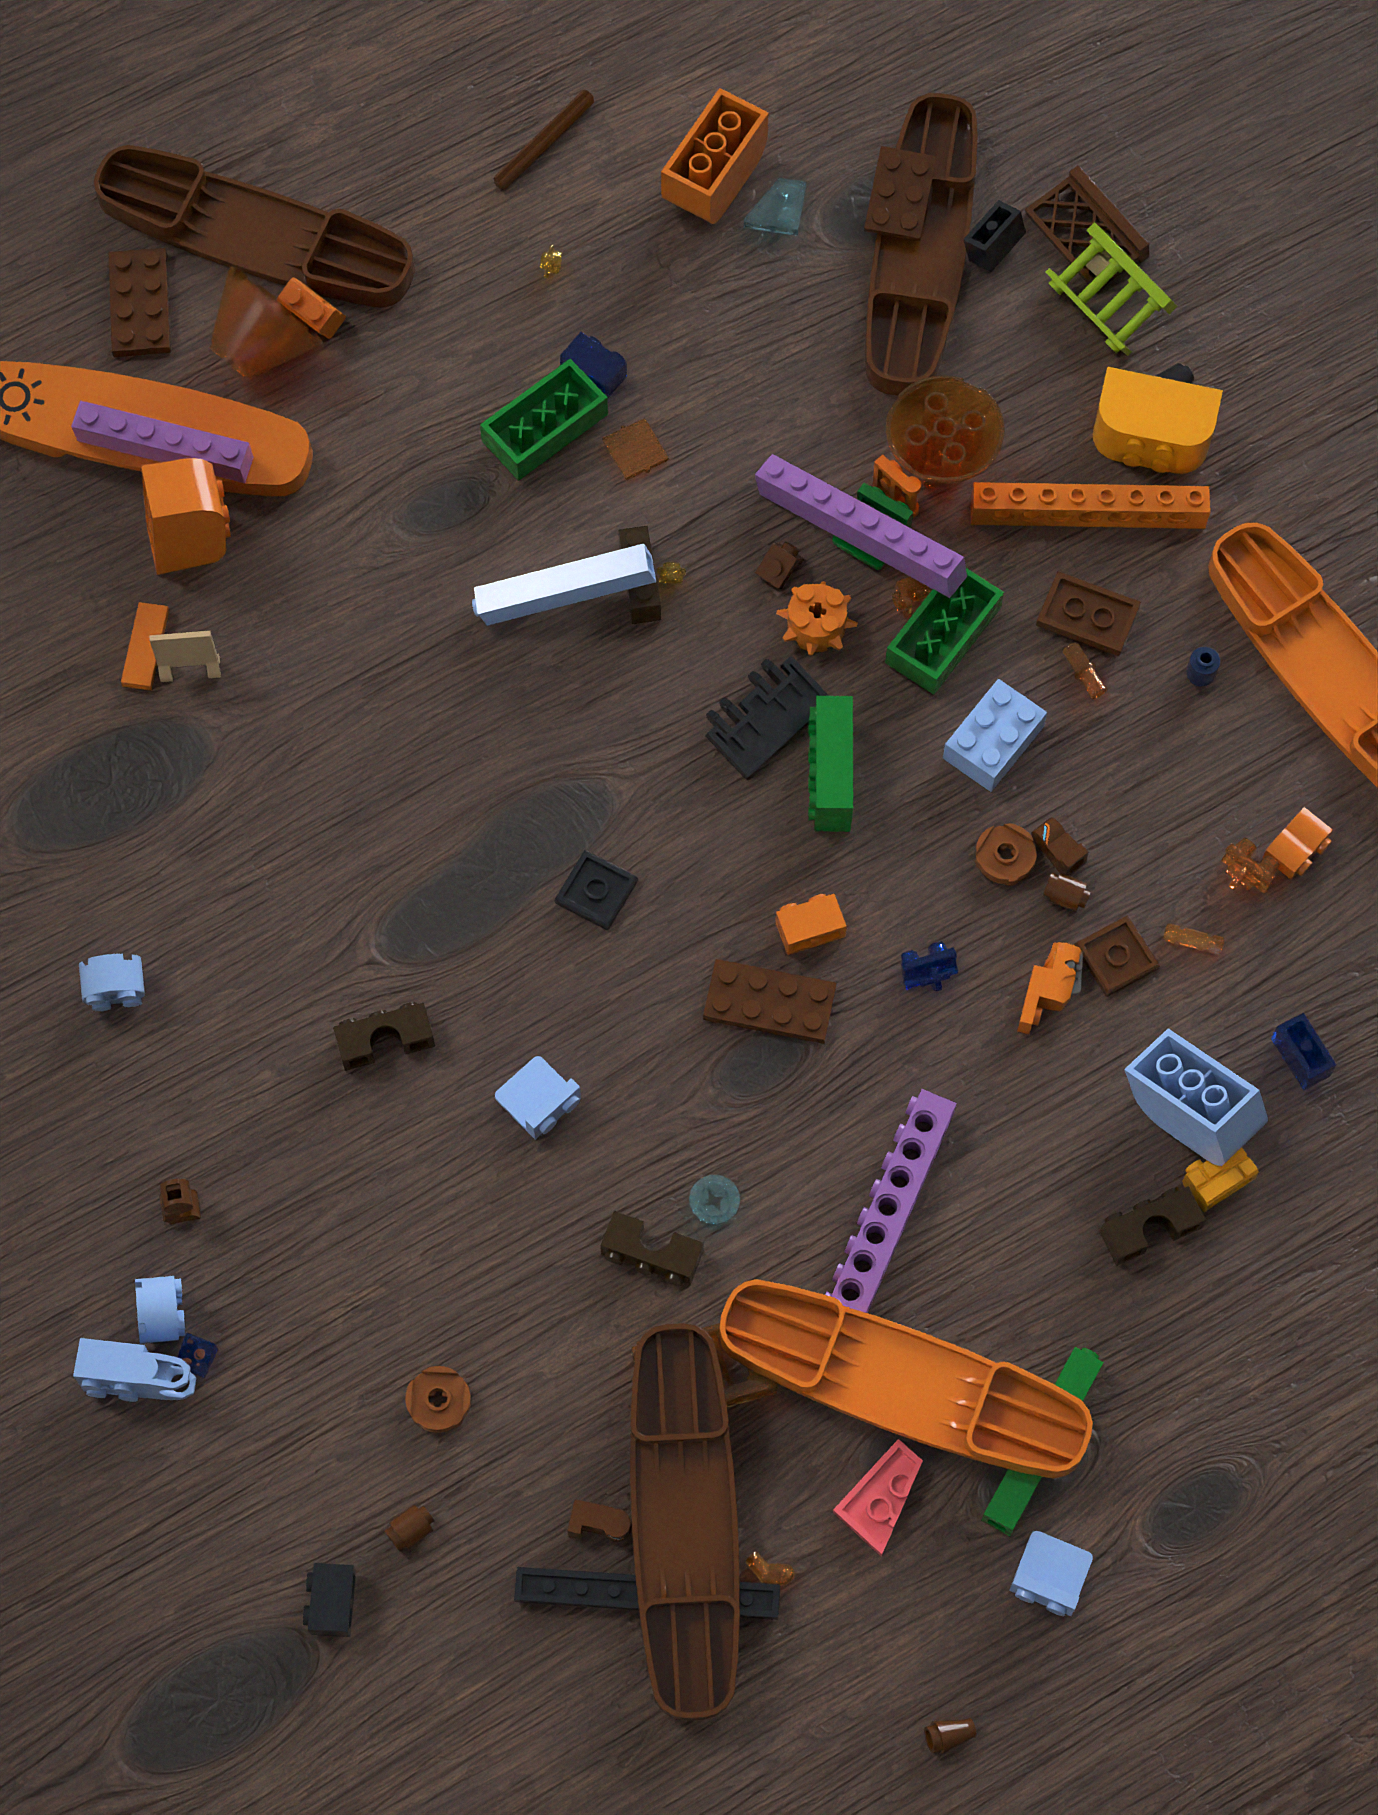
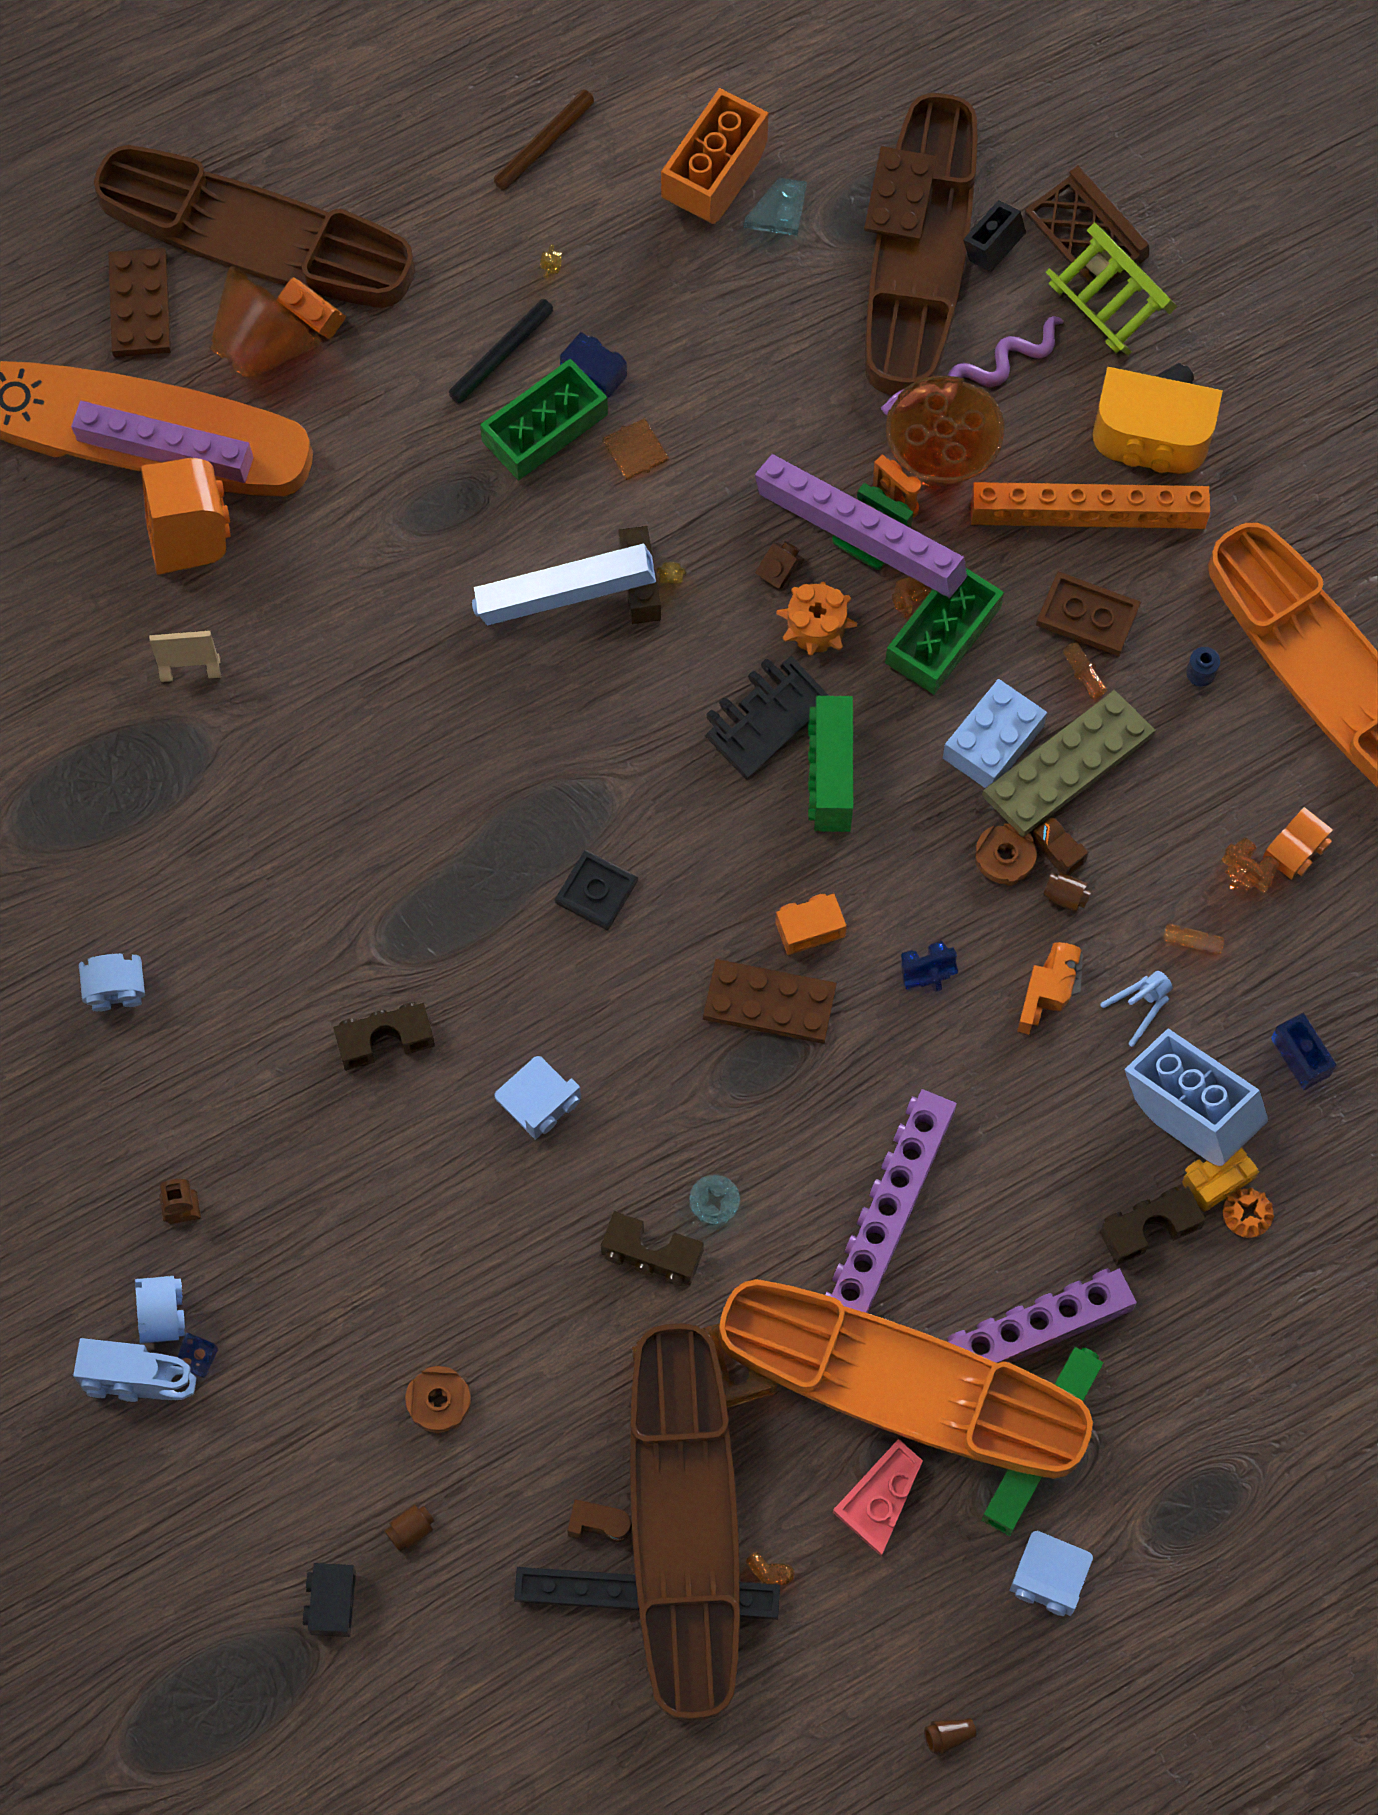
orange tile [121,602,169,691] -> none
reddish brown tile [1075,915,1160,997] -> none
none -> black axle [449,299,553,403]
none -> medium lavender animal [881,316,1064,415]
none -> medium lavender brick [947,1268,1137,1363]
none -> olive plate [982,690,1156,837]
none -> light blue plant [1101,971,1173,1047]
none -> orange gear [1223,1187,1274,1238]

